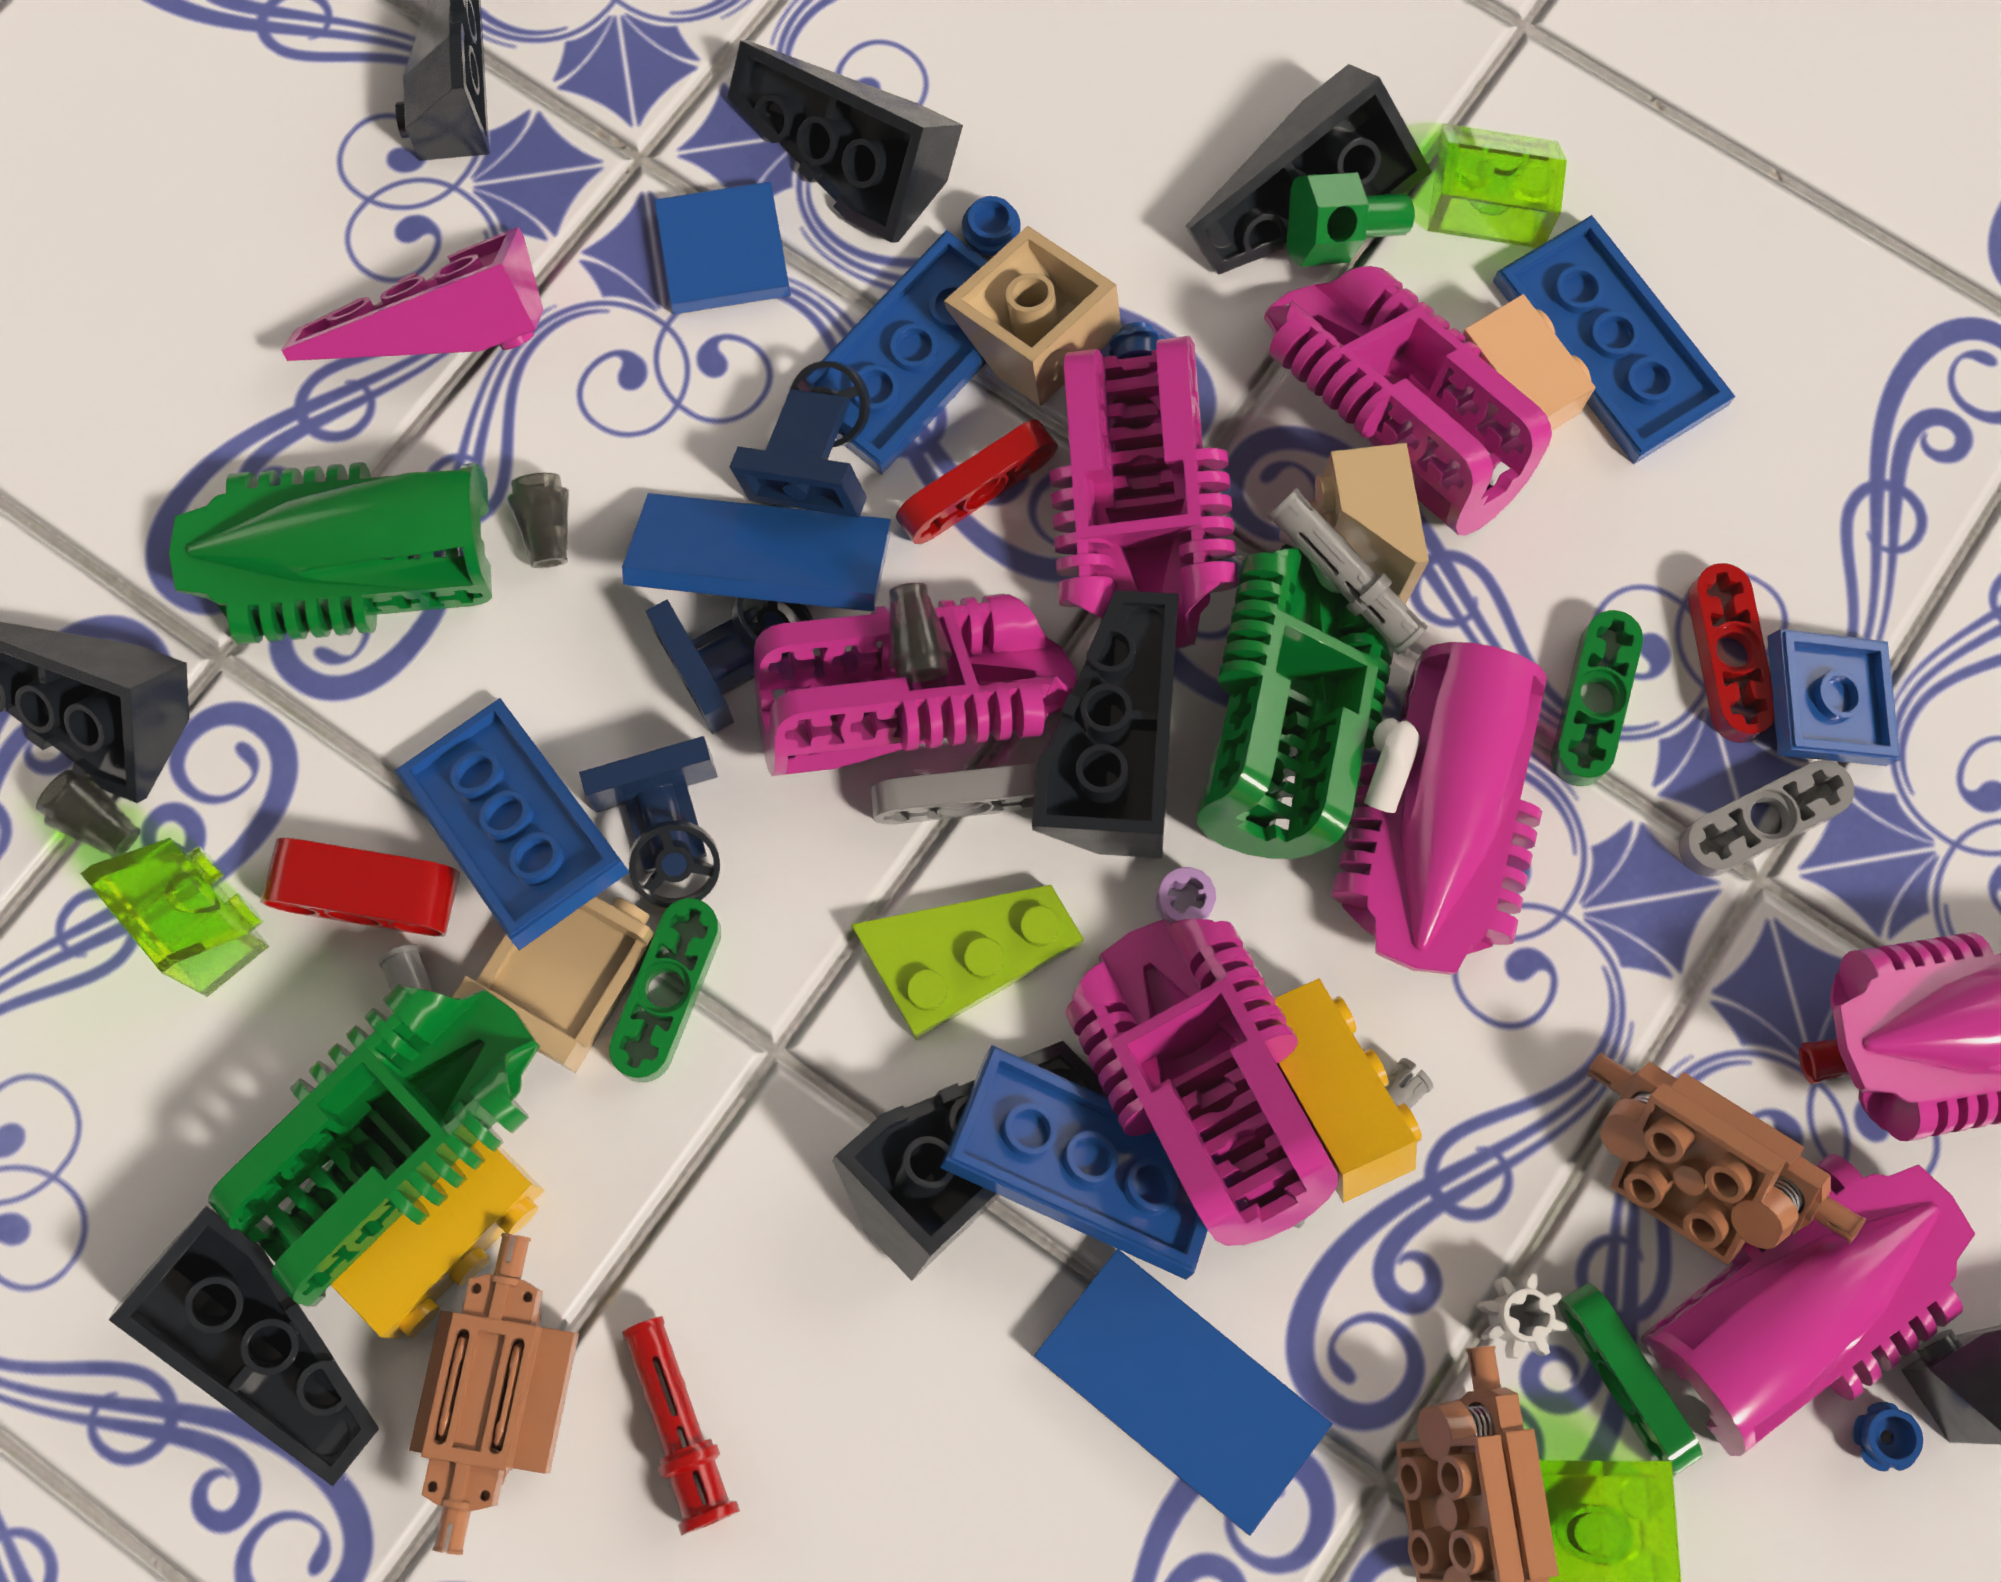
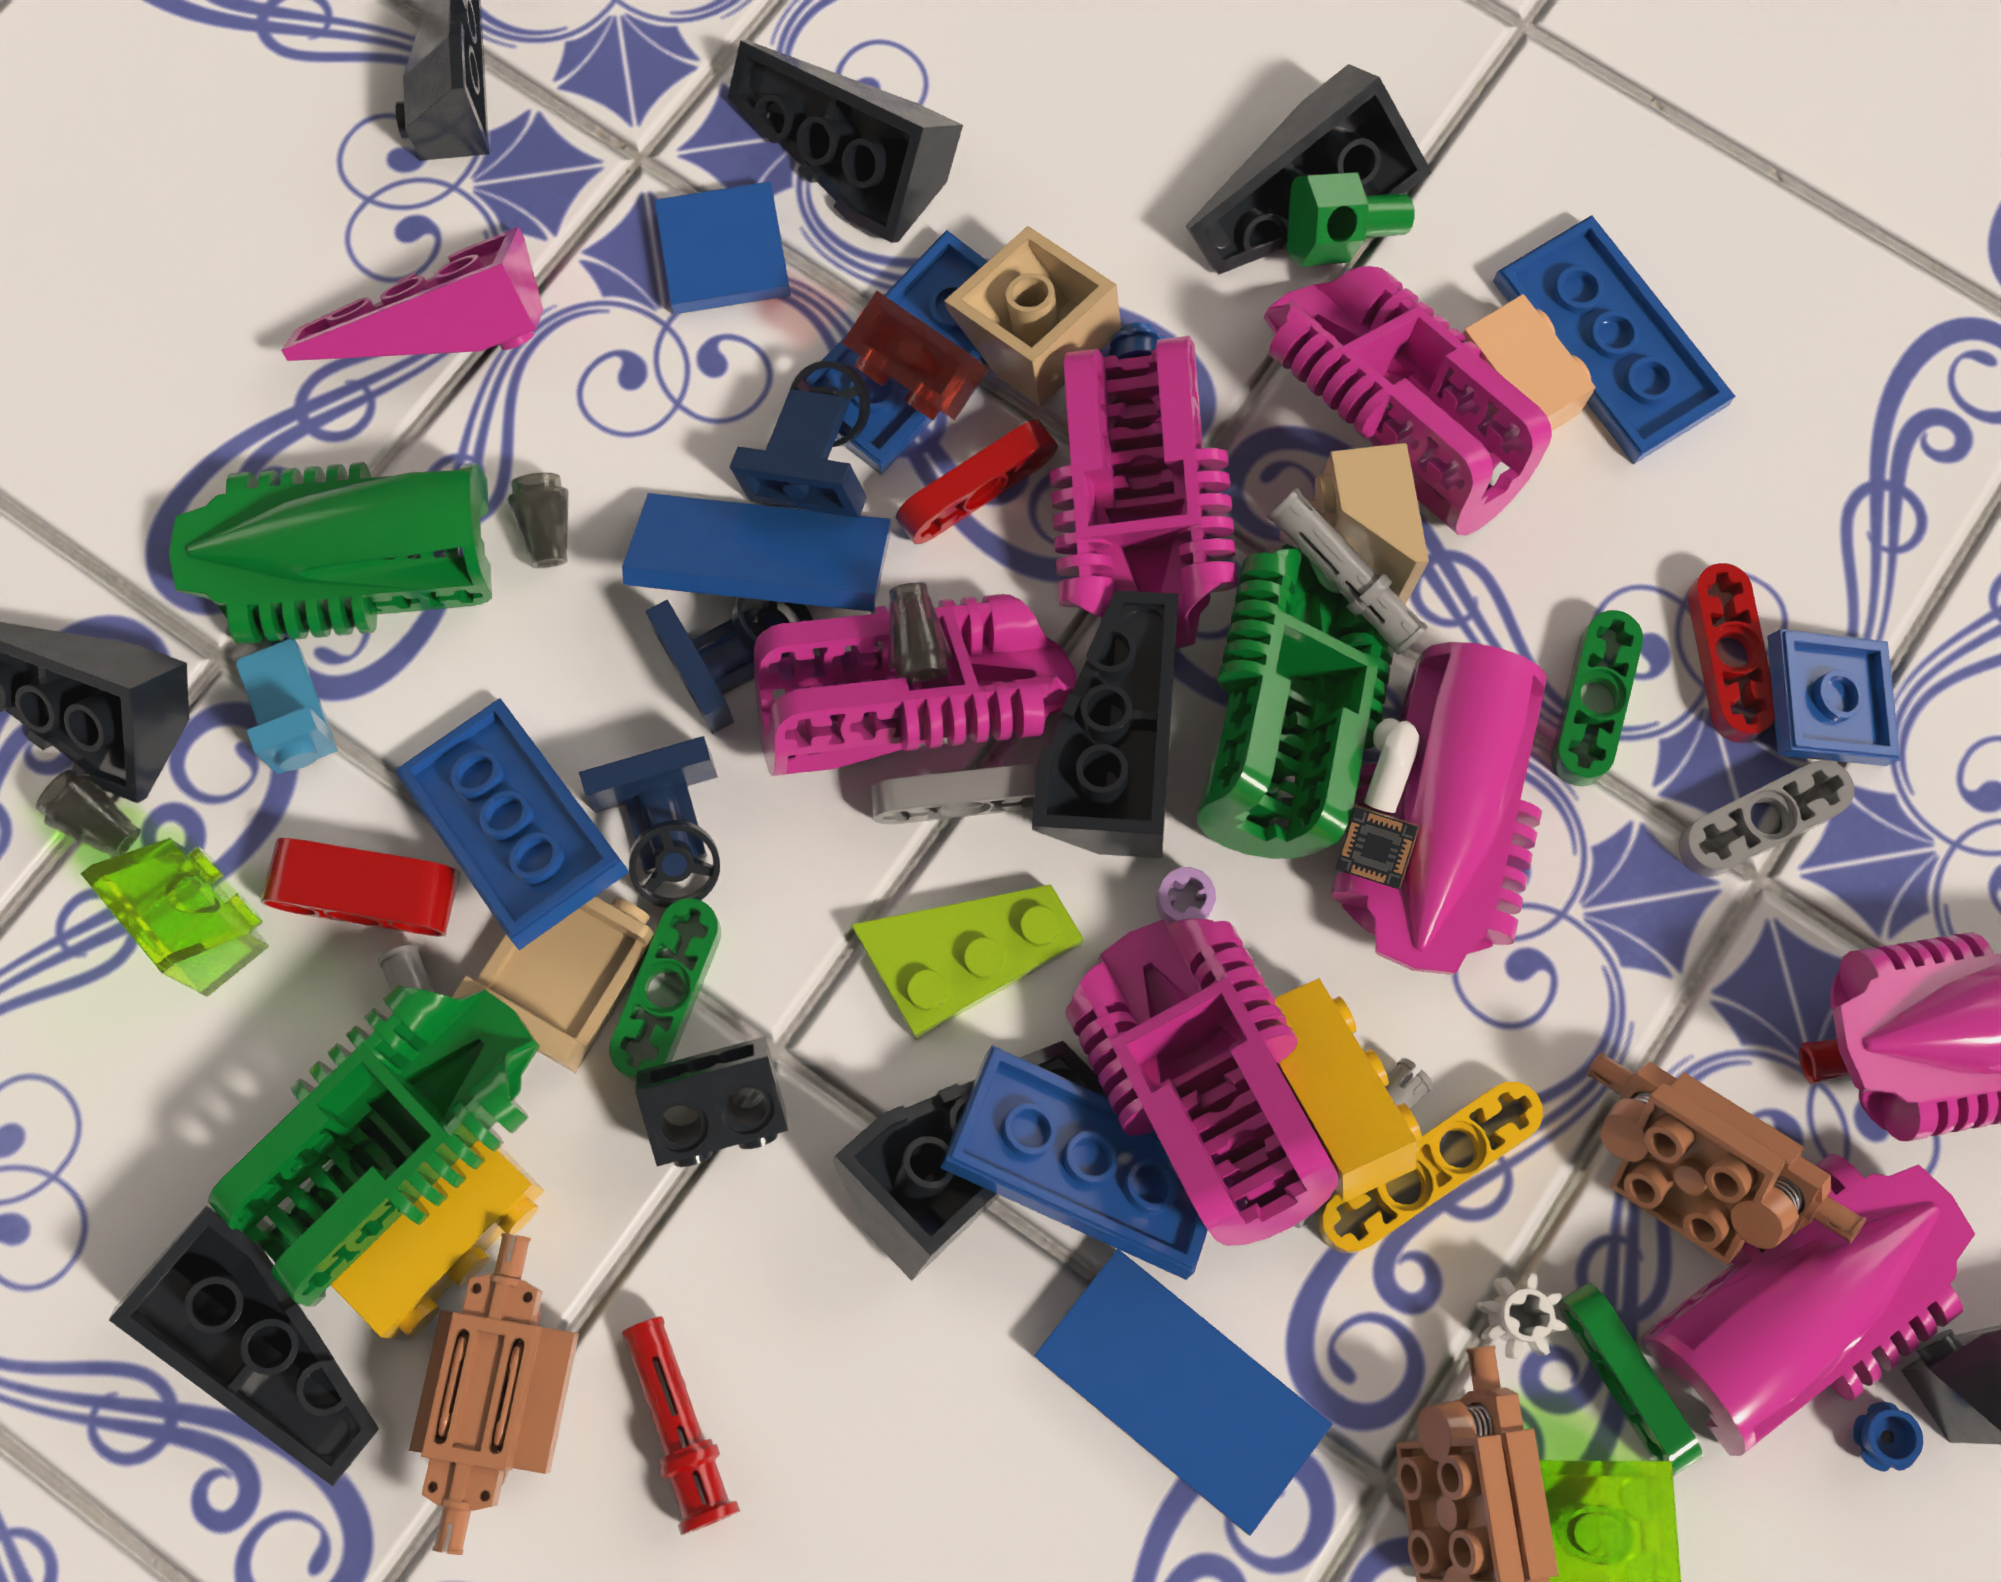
blue plate [962,196,1021,256] -> none
clear neon green slope [1427,123,1567,248] -> none
none -> dark azure bracket [236,639,338,775]
none -> black brick [635,1036,788,1167]
none -> clear red brick [842,290,988,421]
none -> yellow beam [1318,1082,1543,1253]
none -> tile [1335,805,1420,890]

